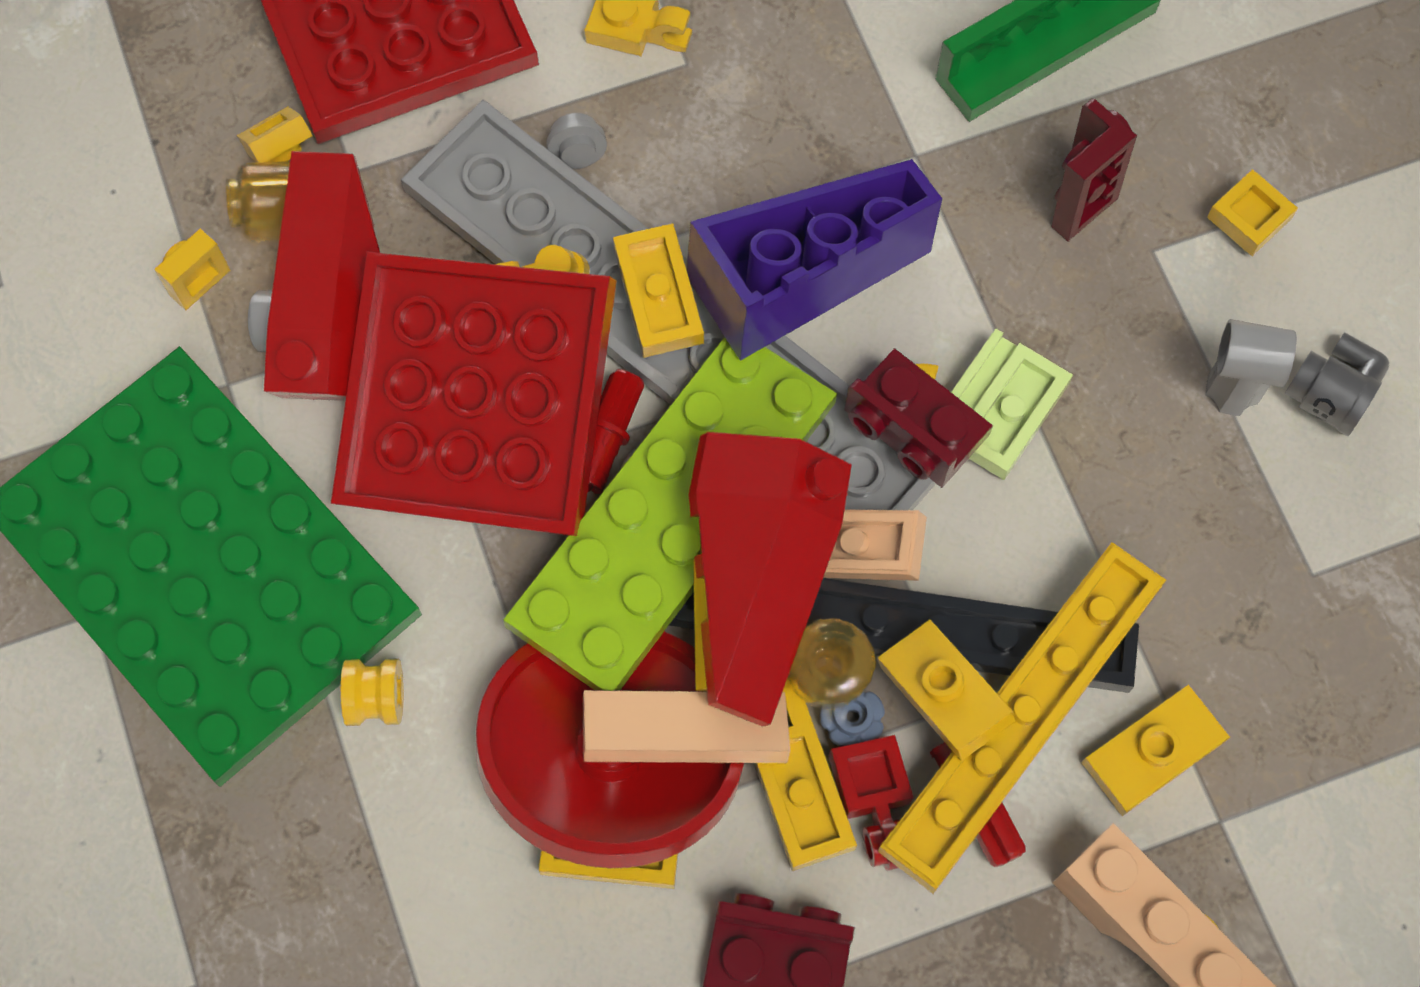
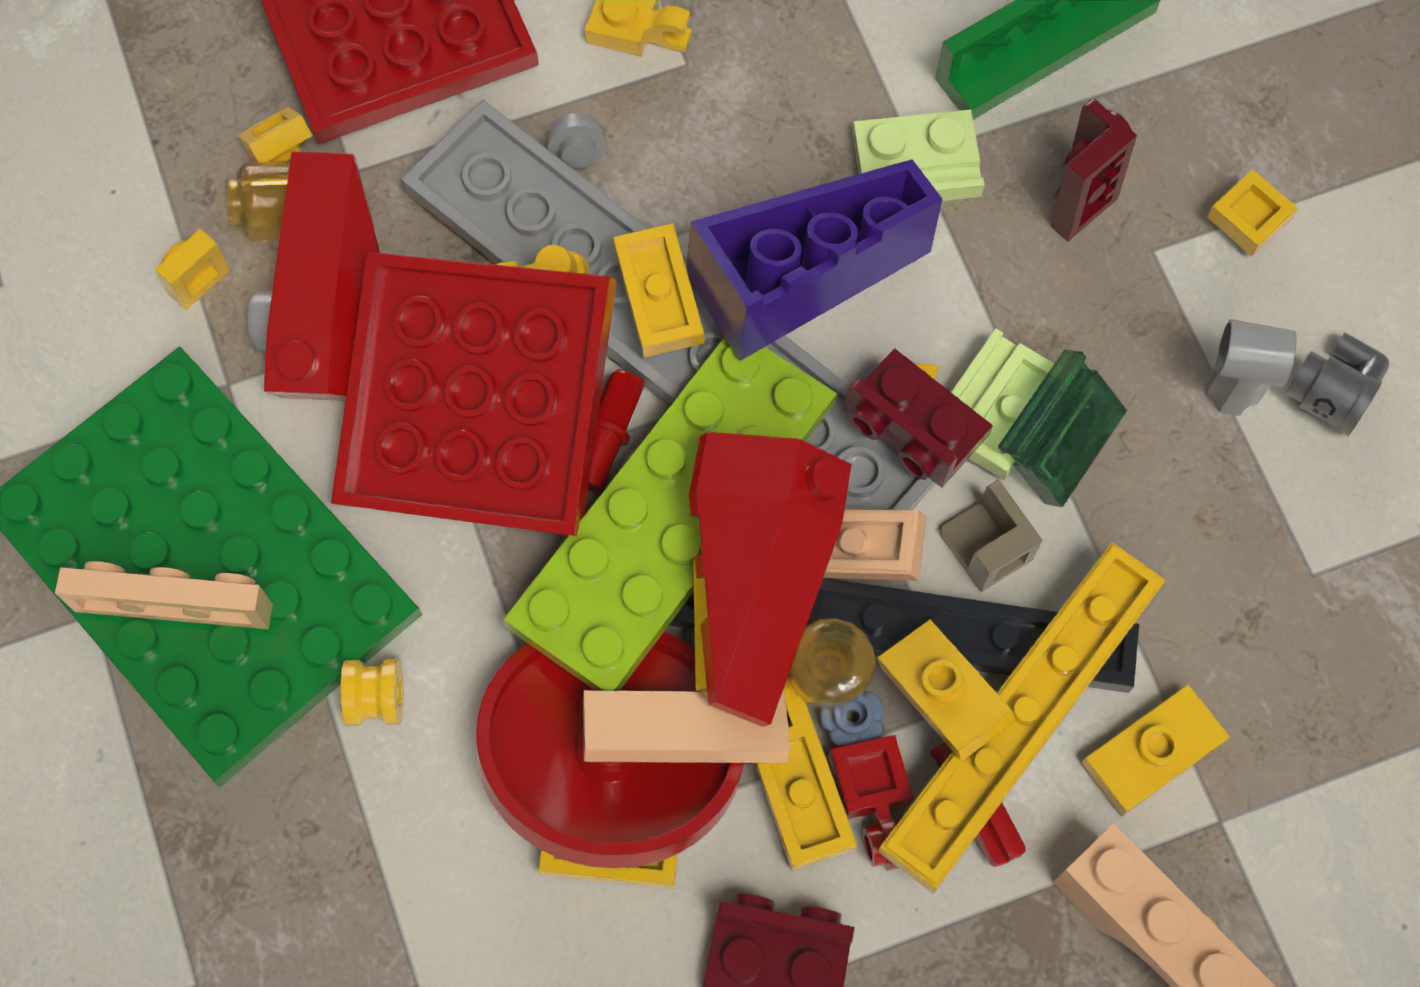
none -> light nougat plate [55,562,273,629]
none -> yellowish green plate [852,110,985,201]
none -> dark tan panel [940,480,1043,592]
none -> clear green plate [998,350,1127,507]

